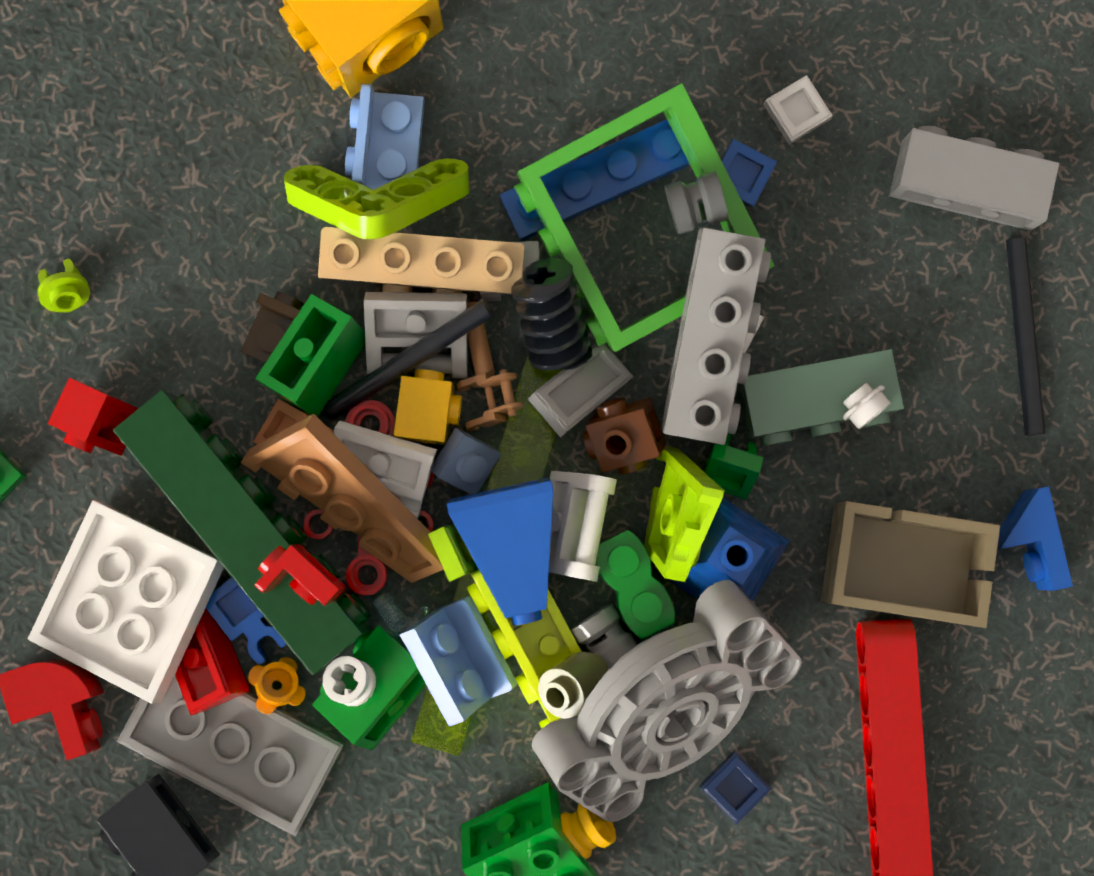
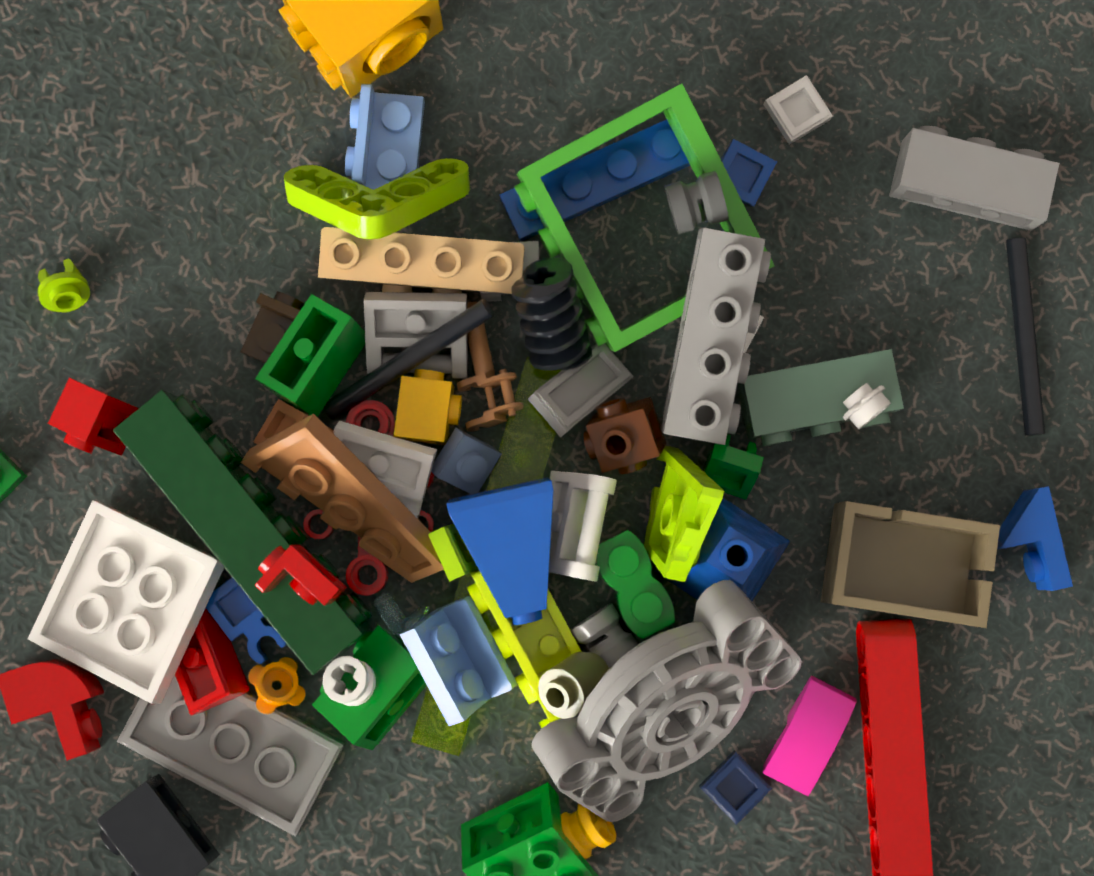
none -> dark pink slope [763,675,857,796]

